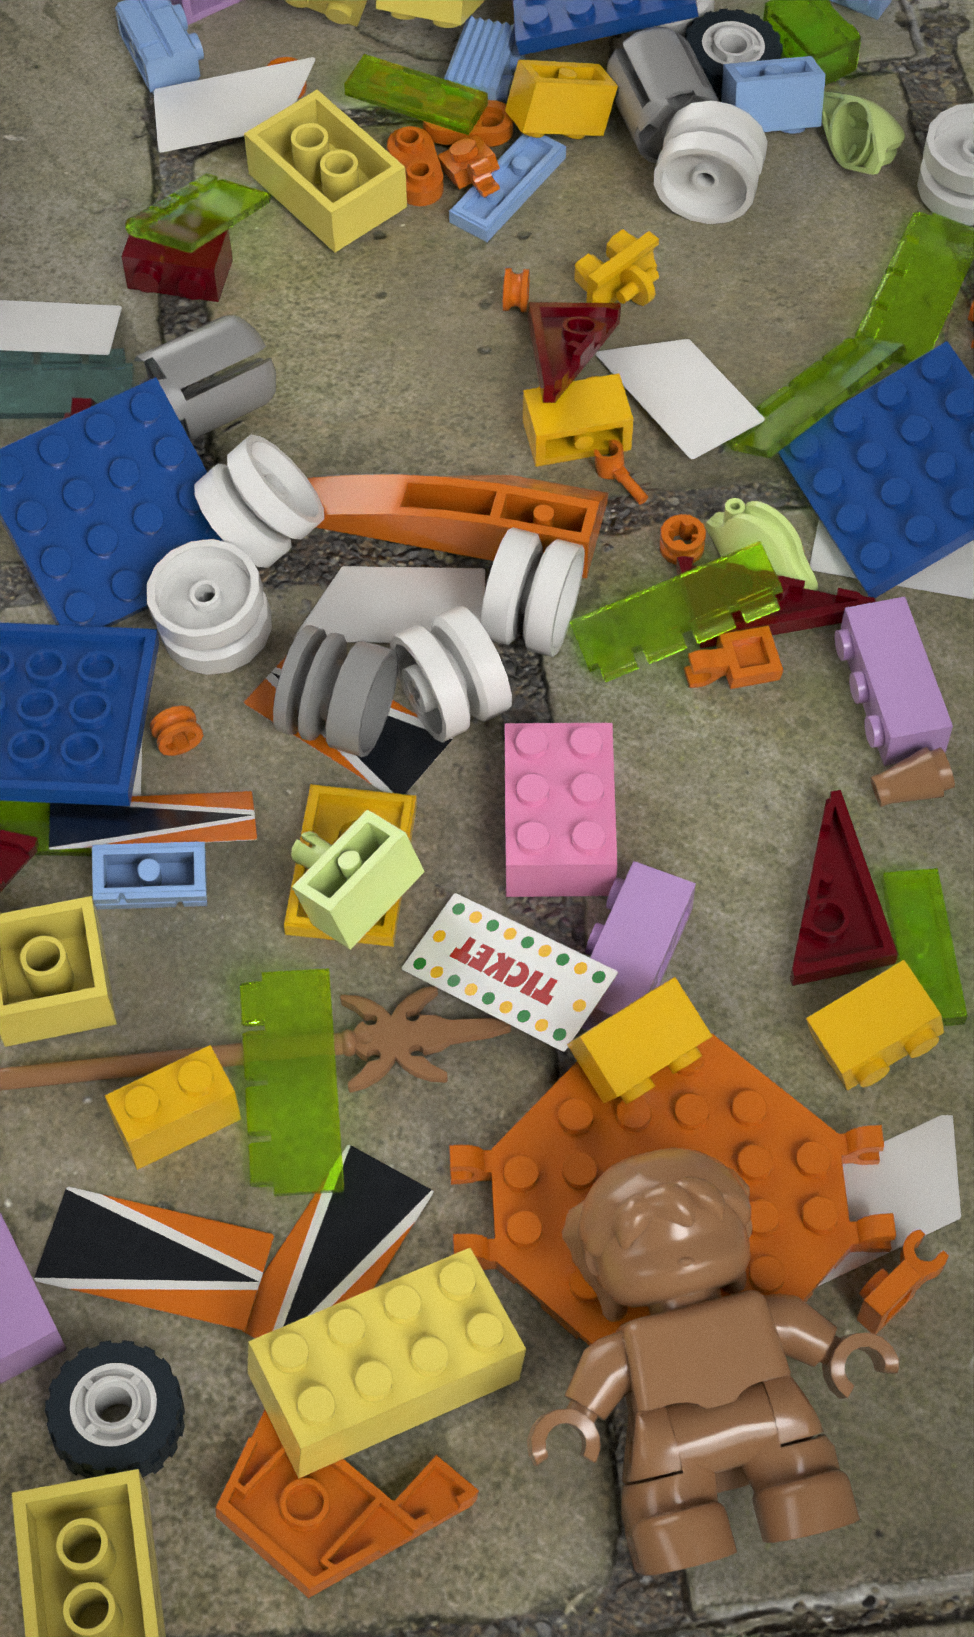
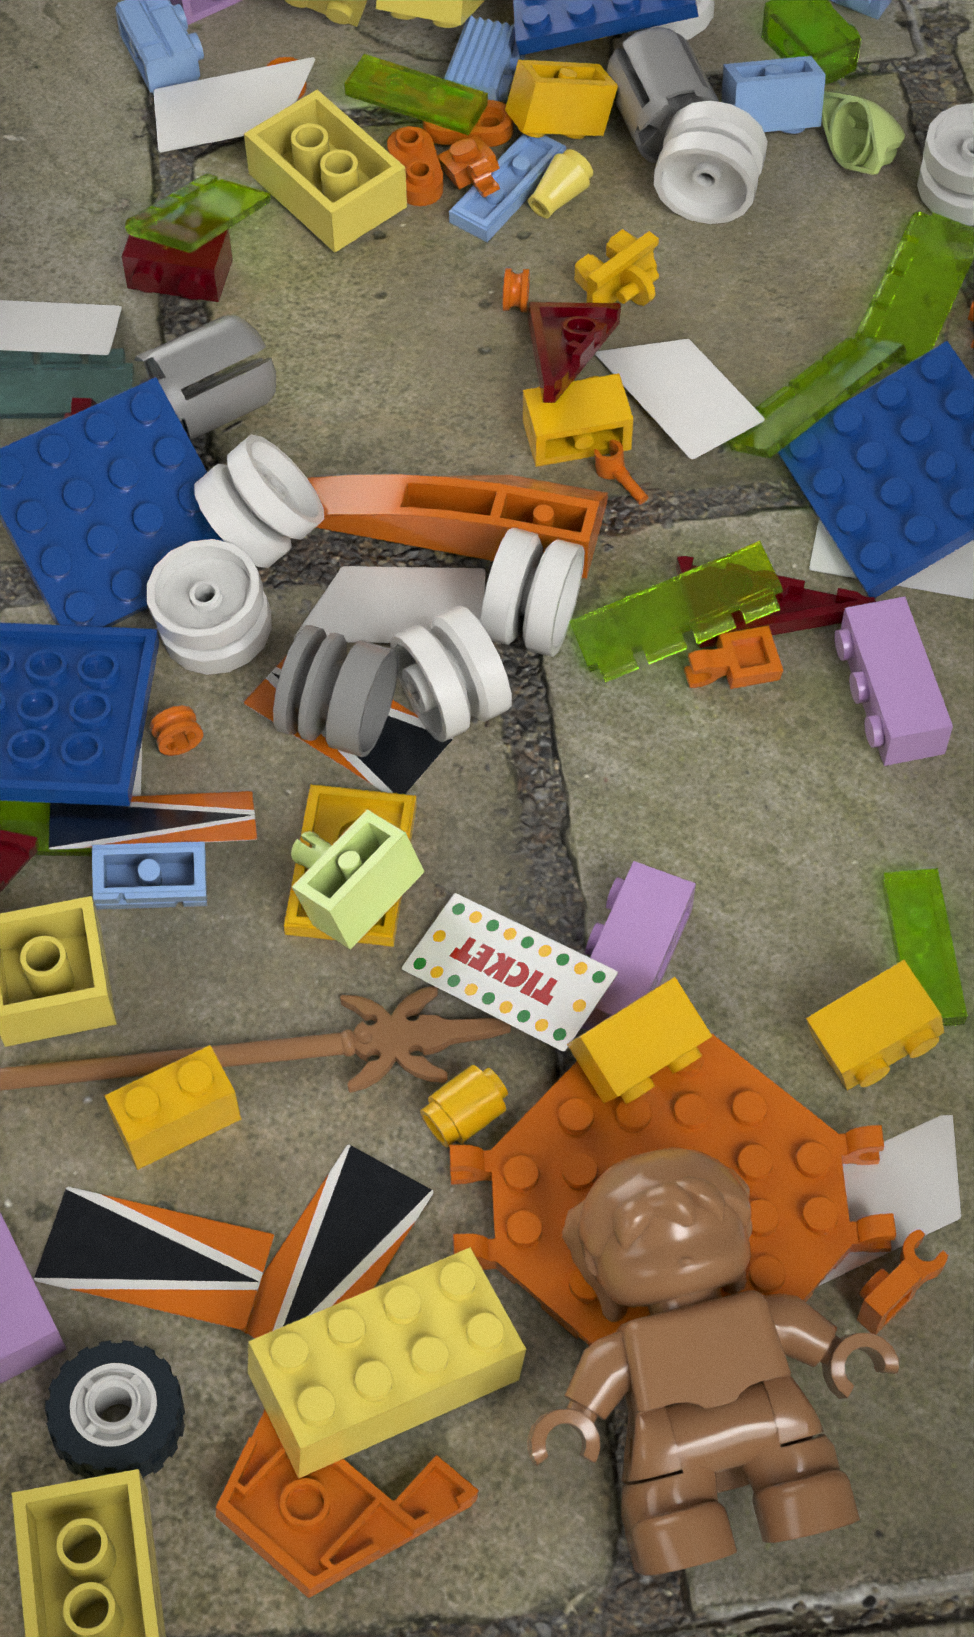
clear neon green windscreen [239,968,344,1197] -> none
bright pink brick [504,723,617,897] -> none
orange bush [659,514,706,565] -> none
wheel [685,8,783,102] -> none
yellowish green hat [705,498,818,591] -> none
dark red wing [790,790,898,986] -> none
medium nougat cone [870,747,955,807] -> none
none -> yellow brick [420,1065,508,1148]
none -> light yellow cone [528,149,593,219]

